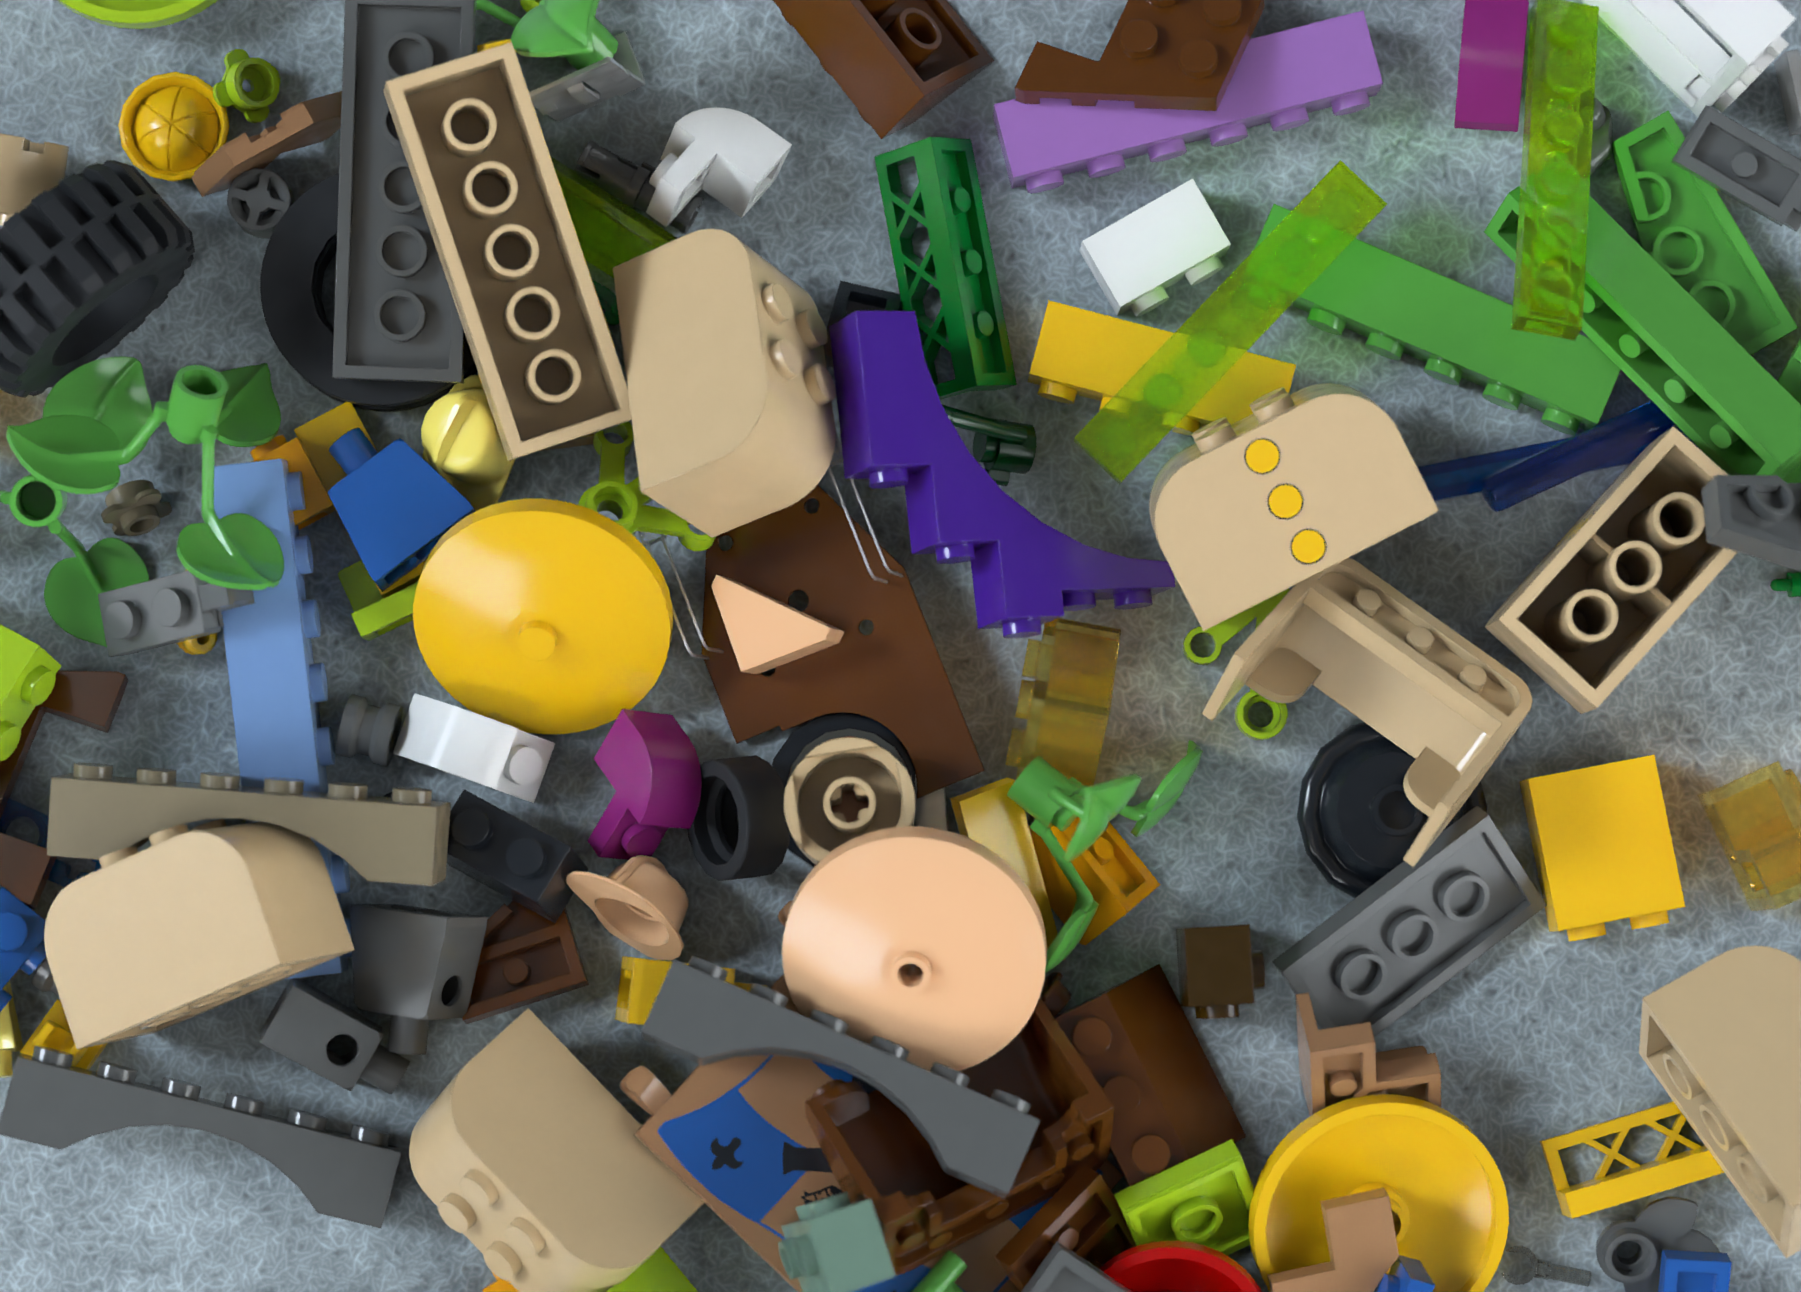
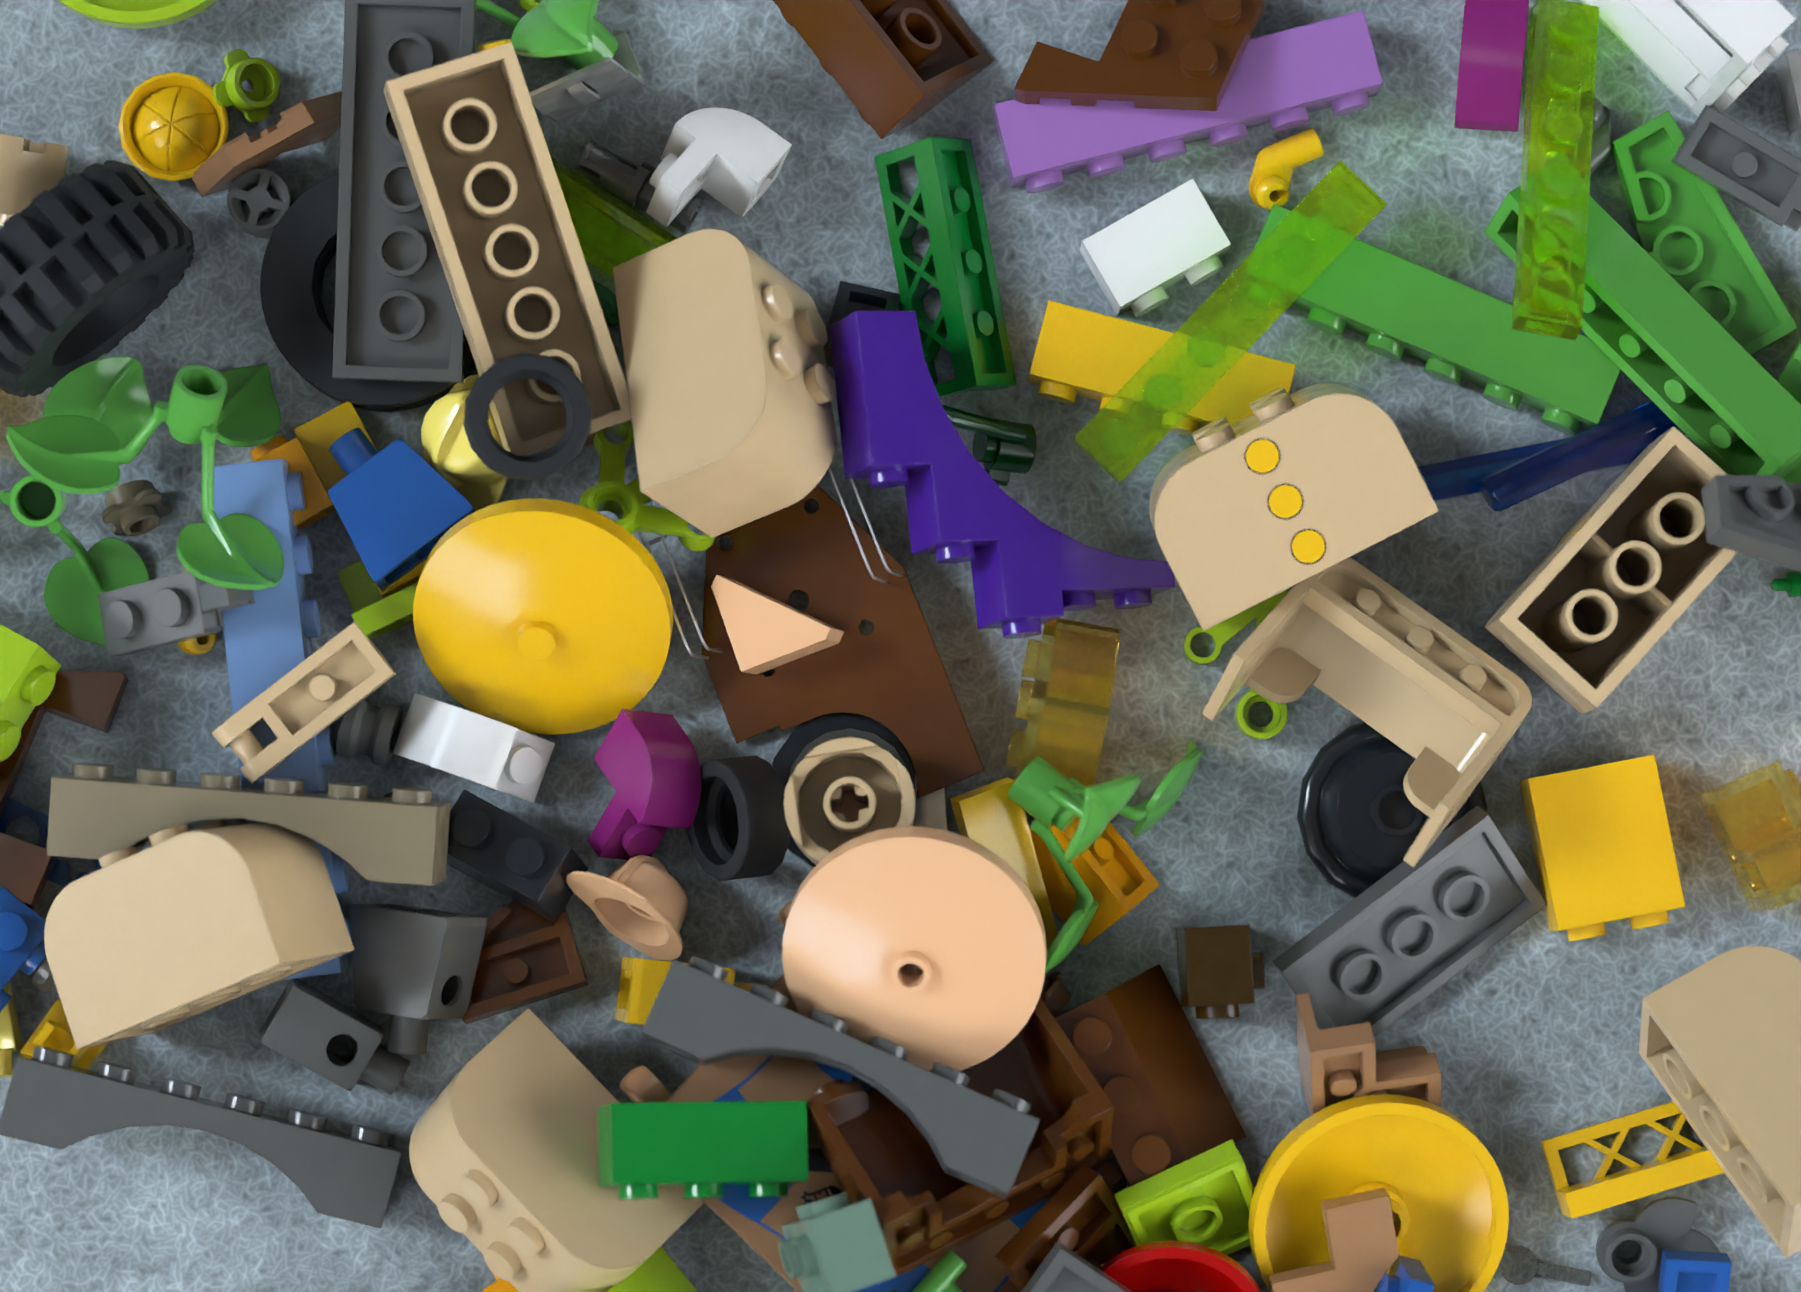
none -> tan plate [212,622,396,785]
none -> black tyre [464,353,592,480]
none -> green brick [598,1101,808,1200]
none -> yellow arm [1248,127,1324,210]

